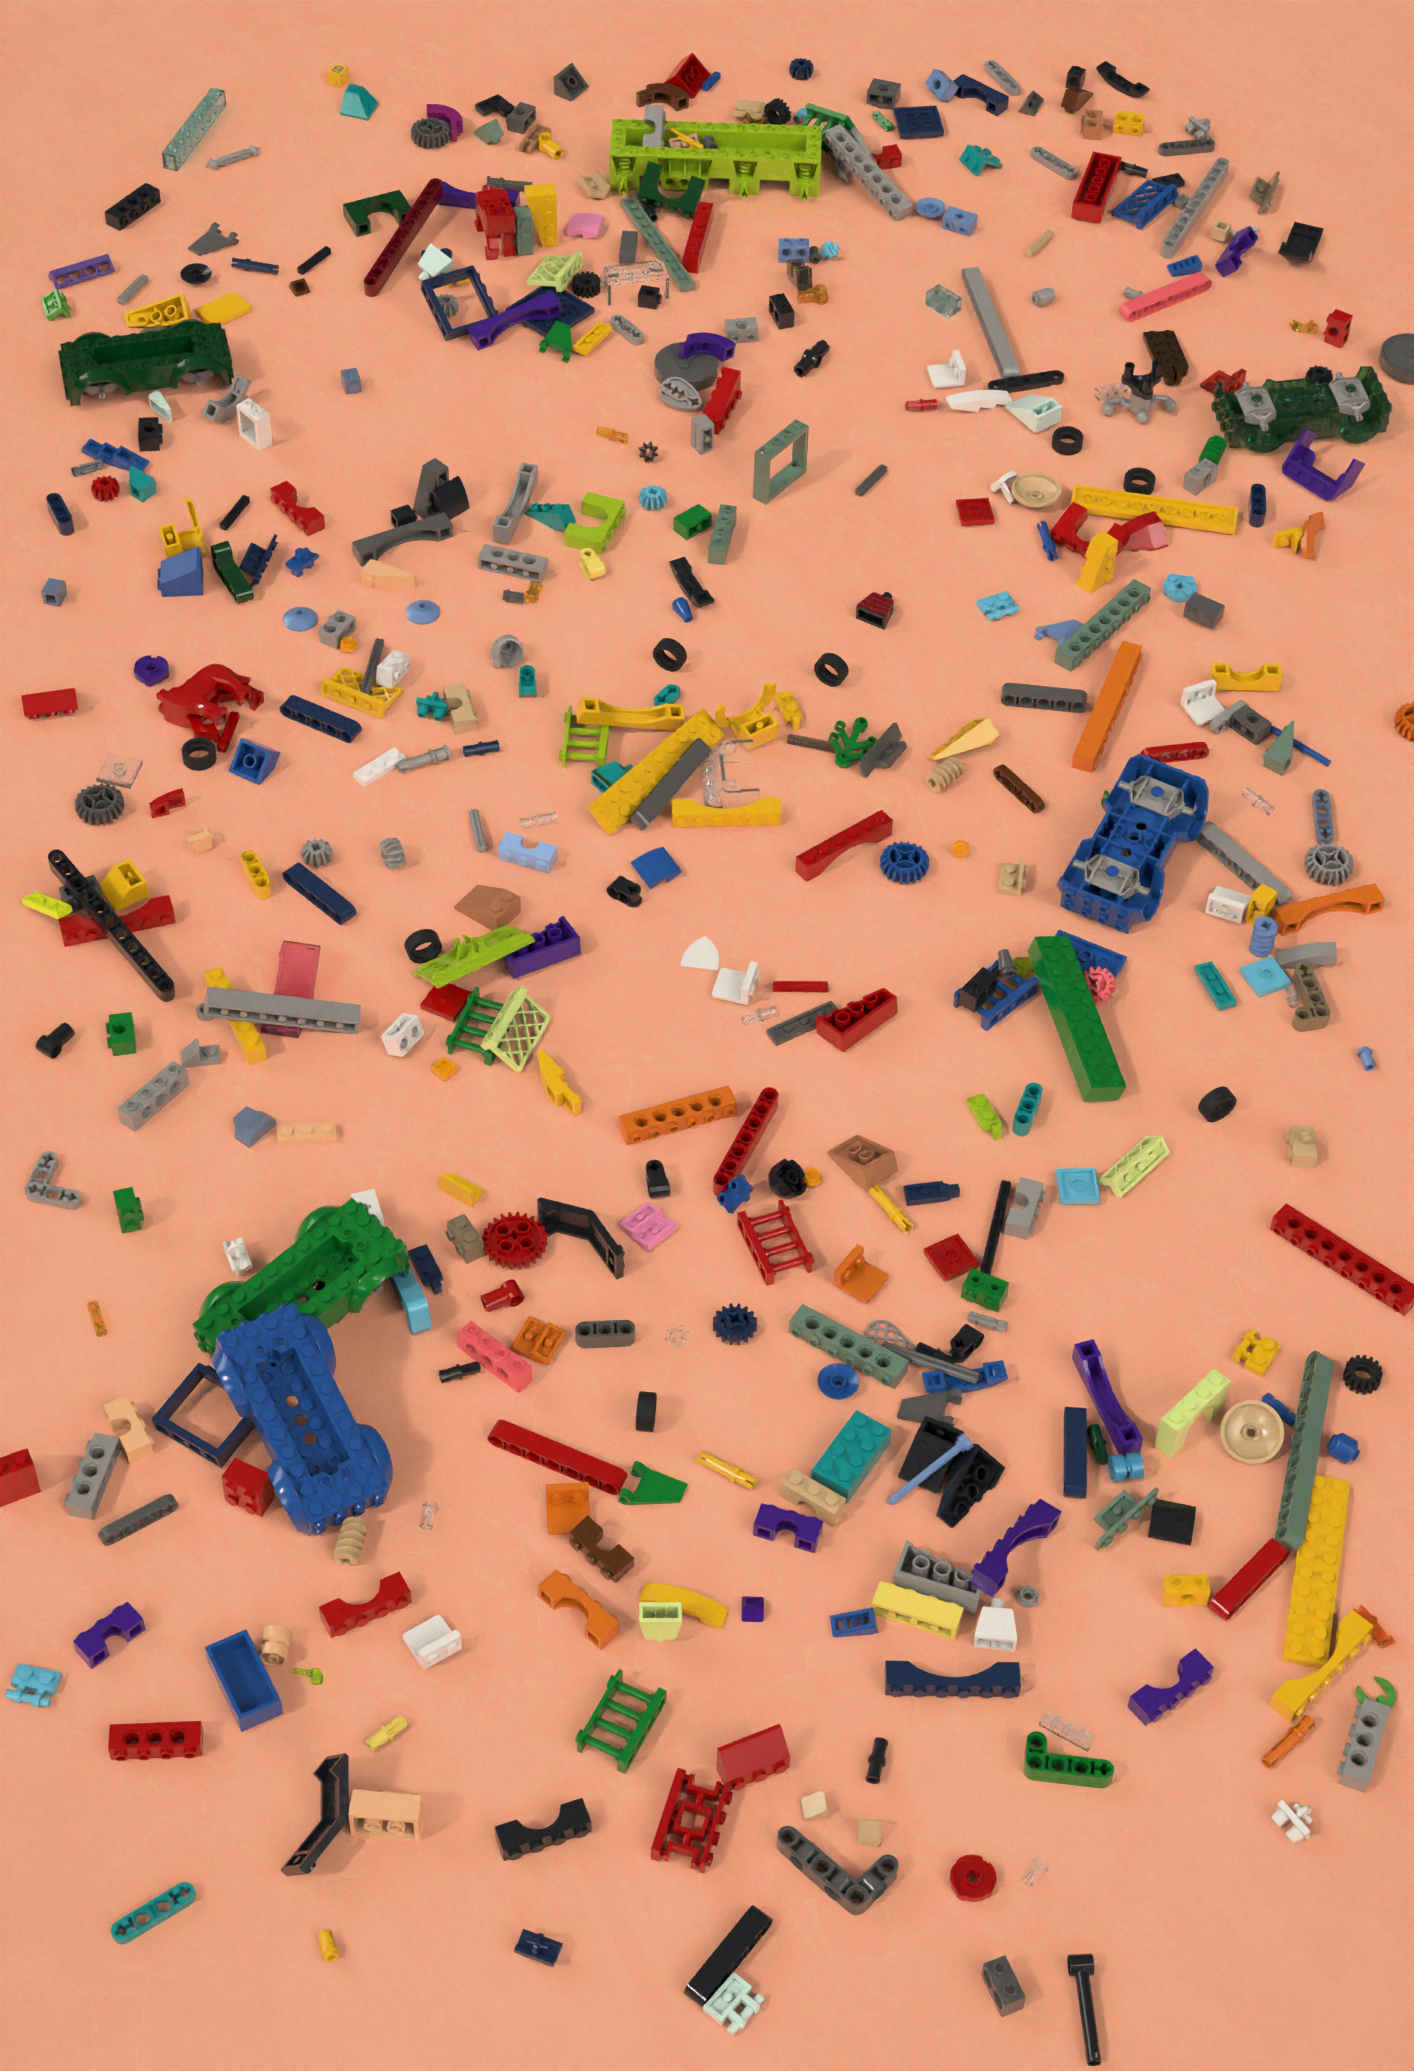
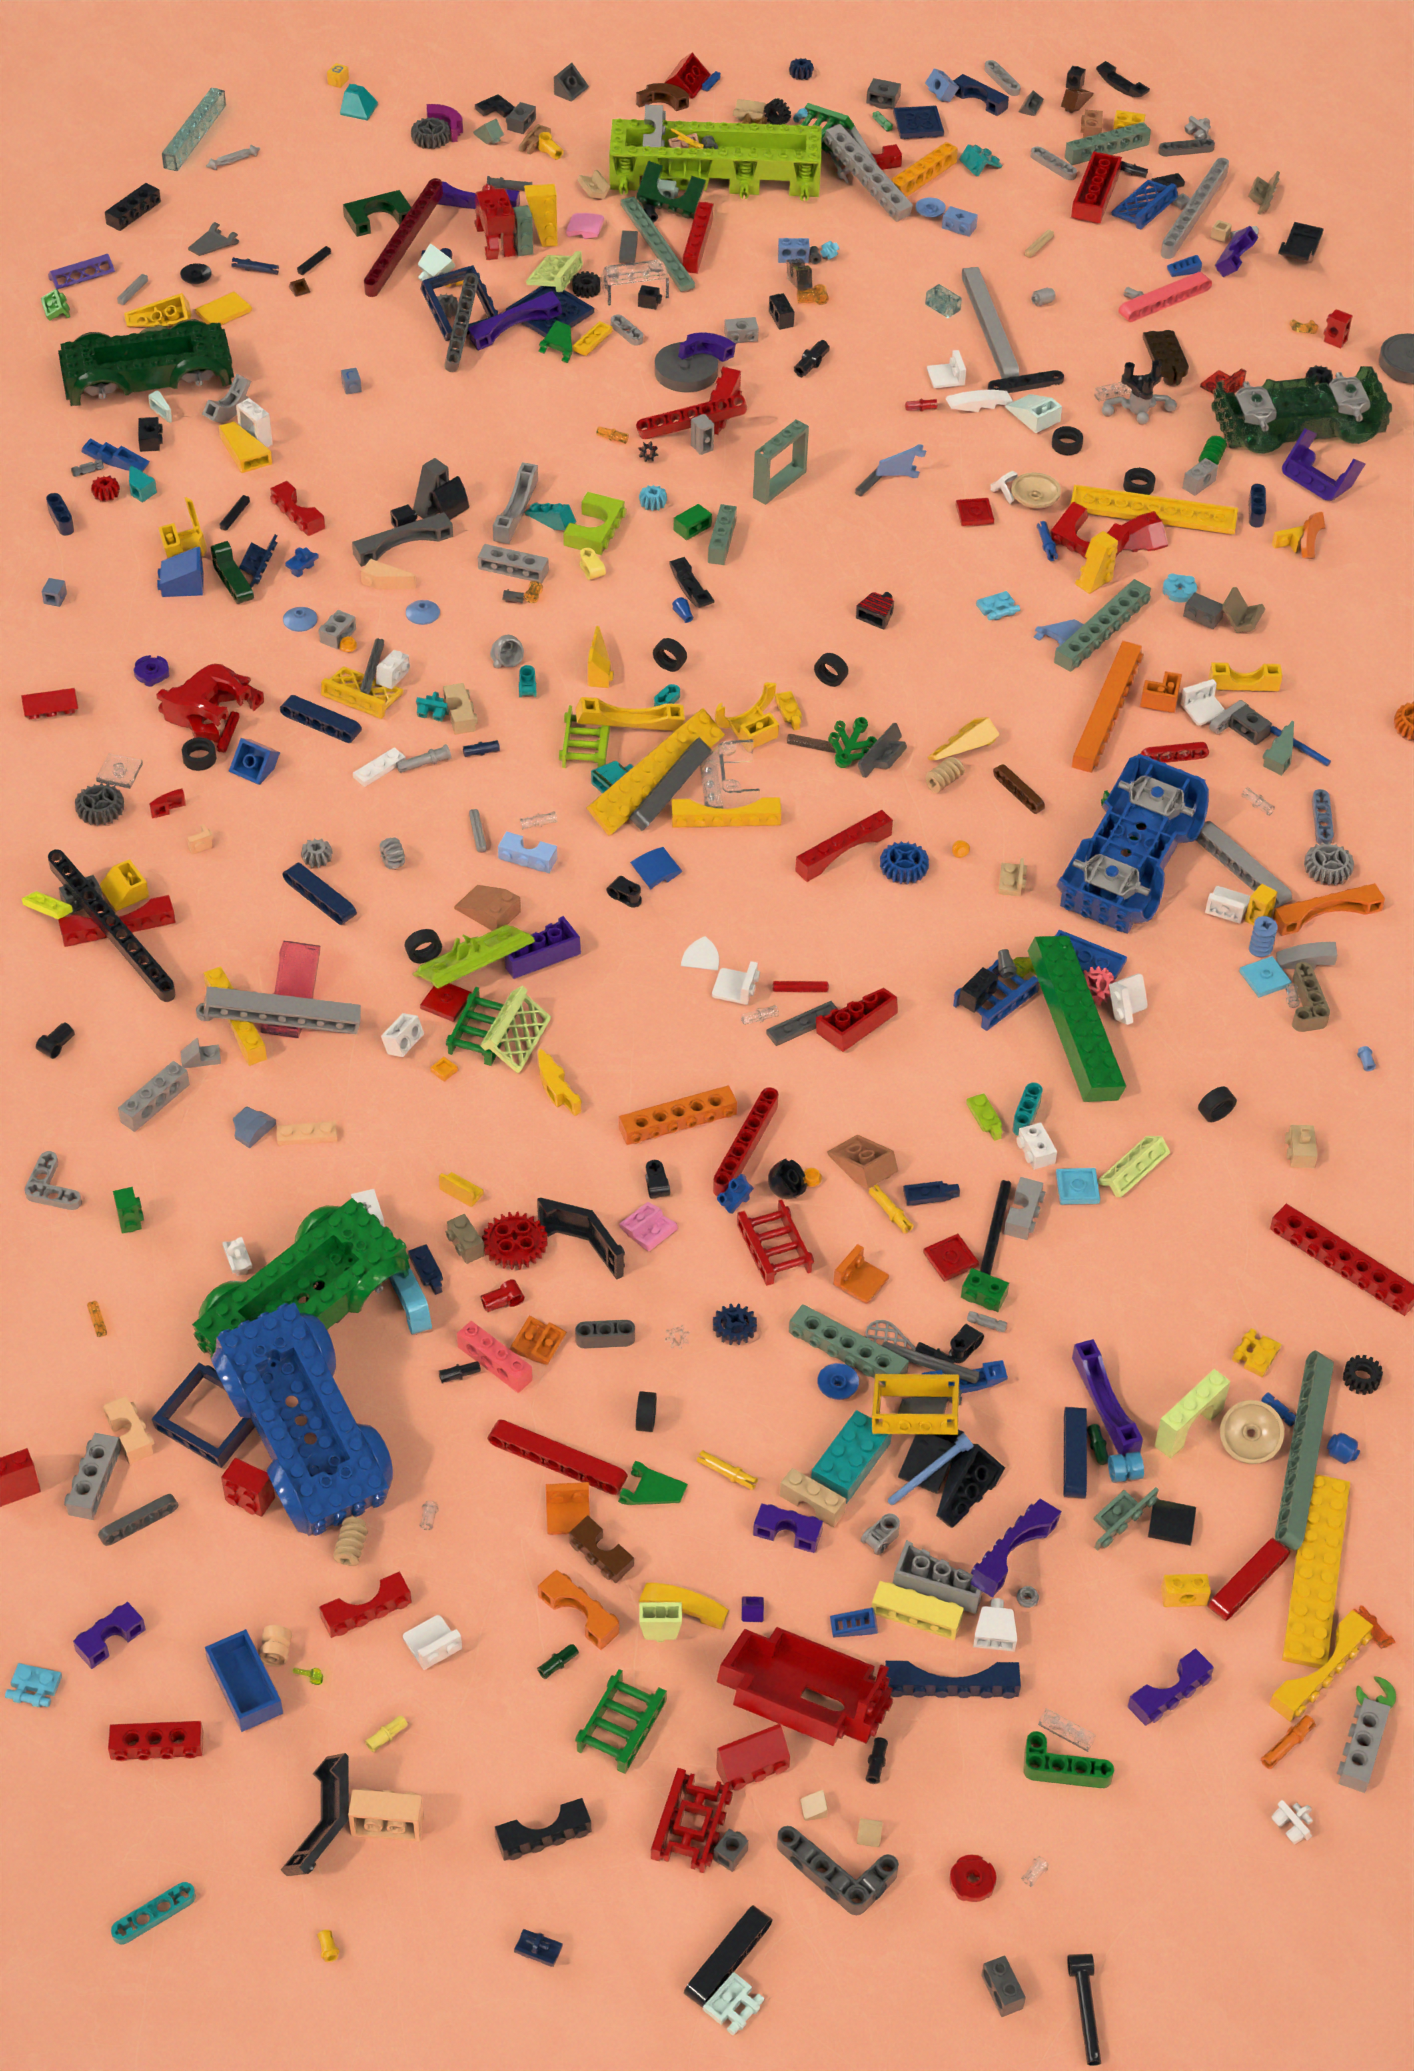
green brick [106,1012,137,1056] -> none
yellow beam [241,850,271,900] -> none
light grey piece [659,377,702,412] -> none
dark grey beam [1001,683,1087,713] -> none
teal plate [1194,961,1237,1011] -> none
none -> yellow slope [219,421,272,473]
none -> dark grey beam [444,273,478,372]
none -> dark green axle [537,1644,579,1679]
none -> yellow wedge [588,626,614,688]
none -> red beam [636,394,747,439]
none -> light aqua brick [657,179,679,199]
none -> dark grey brick [713,1829,749,1872]
none -> red panel [716,1627,894,1746]
none -> light grey piece [861,1513,900,1555]
none -> yellow window [872,1374,959,1435]
none -> medium blue flag [876,444,927,478]
none -> light orange brick [891,142,958,197]
none -> white brick [1016,1122,1057,1170]
none -> sand green brick [1065,122,1151,165]
none -> white bracket [1109,973,1148,1025]
none -> orange brick [1140,671,1182,713]
none -> dark tan bracket [1222,587,1265,633]

